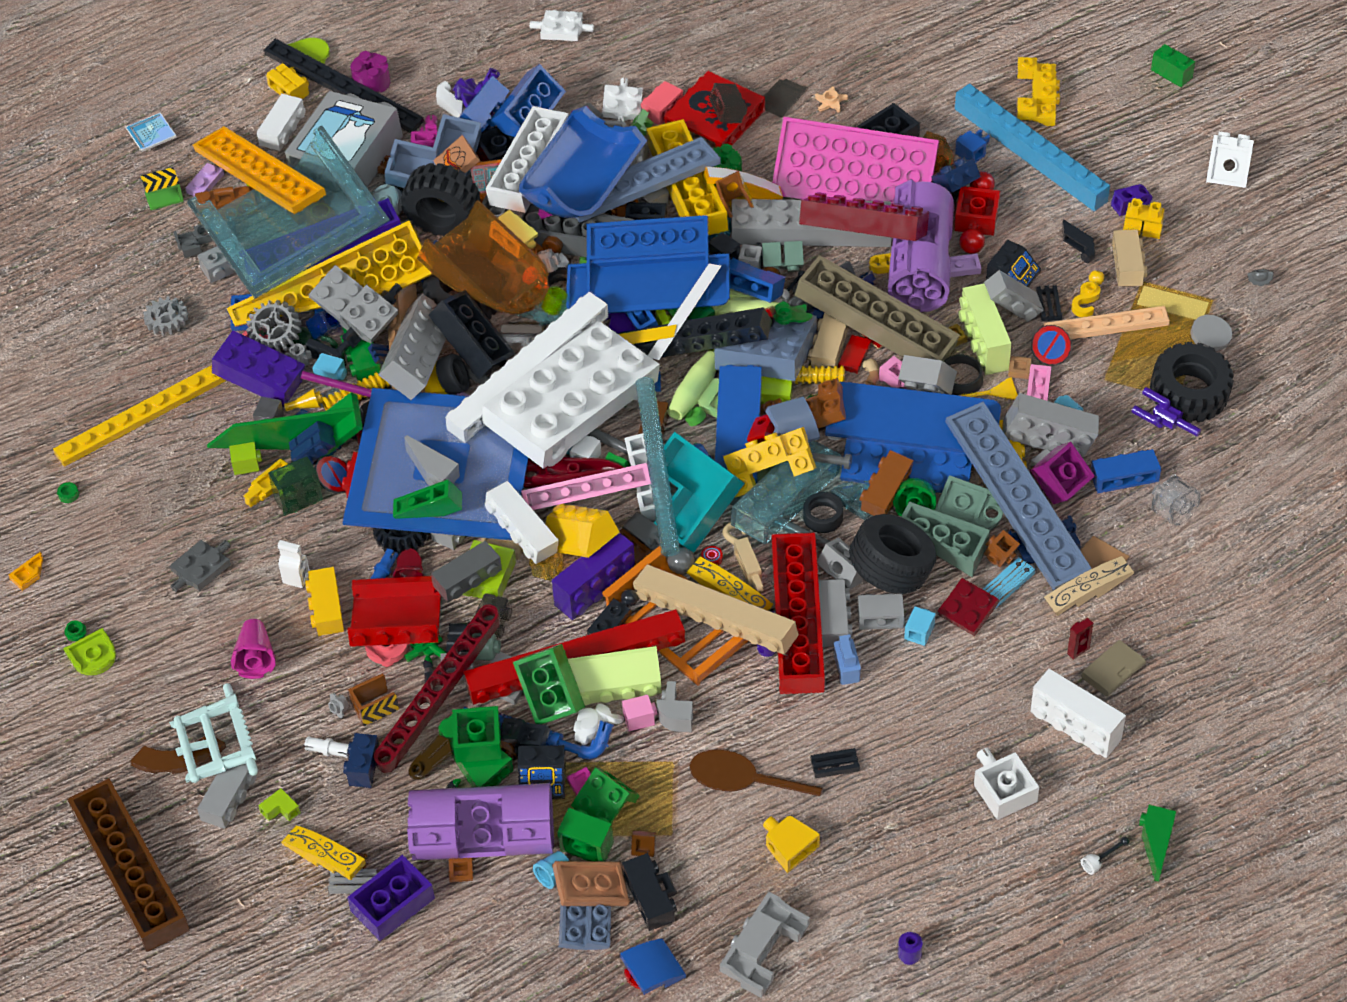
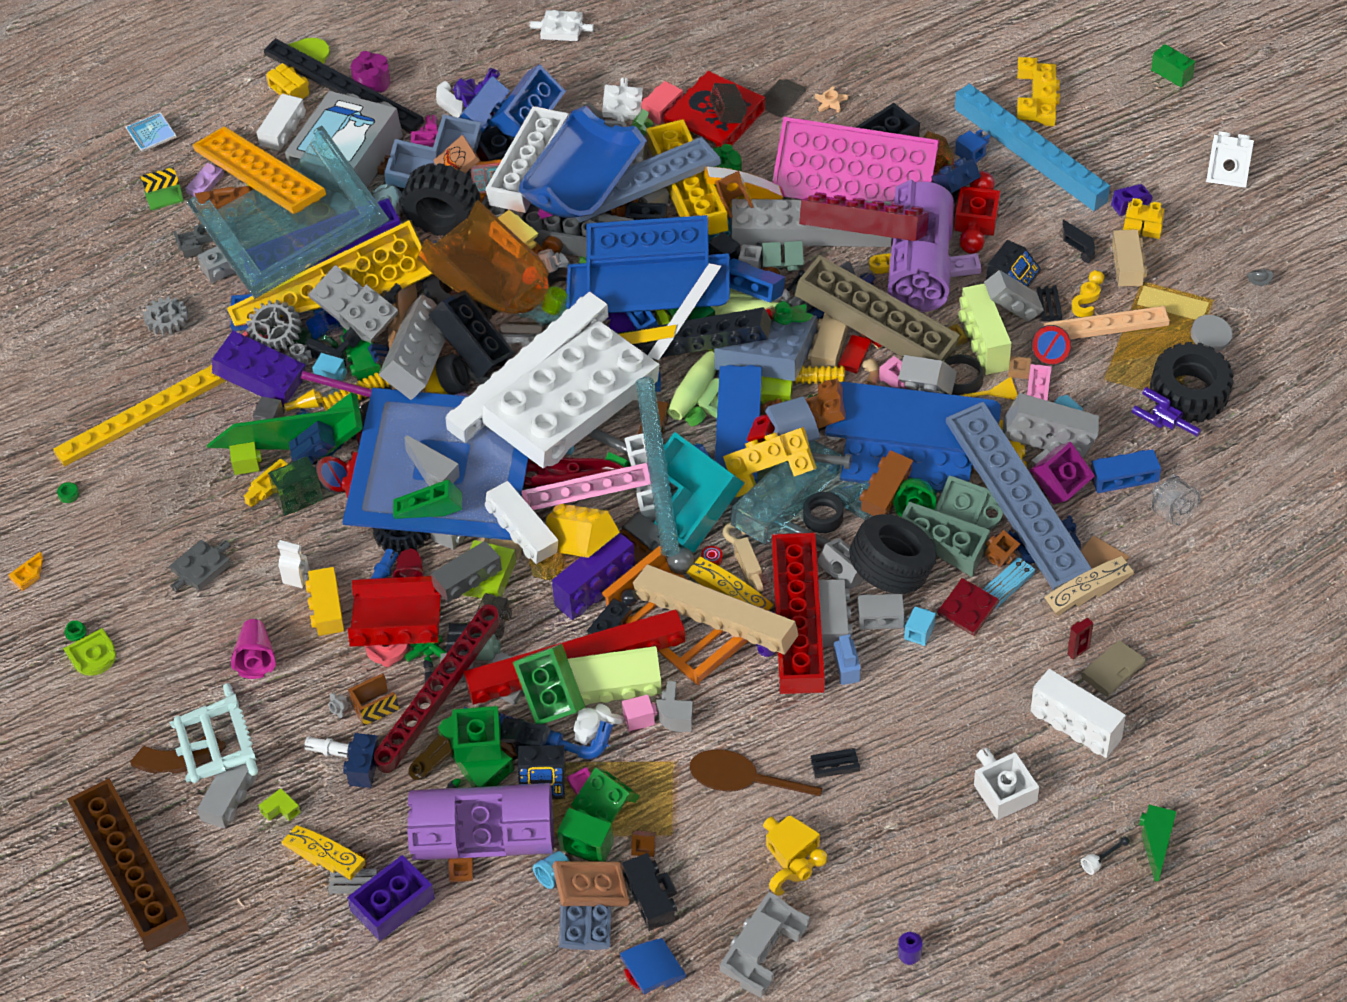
white brick [570,436,601,458] -> none
none -> yellow piece [769,849,827,896]

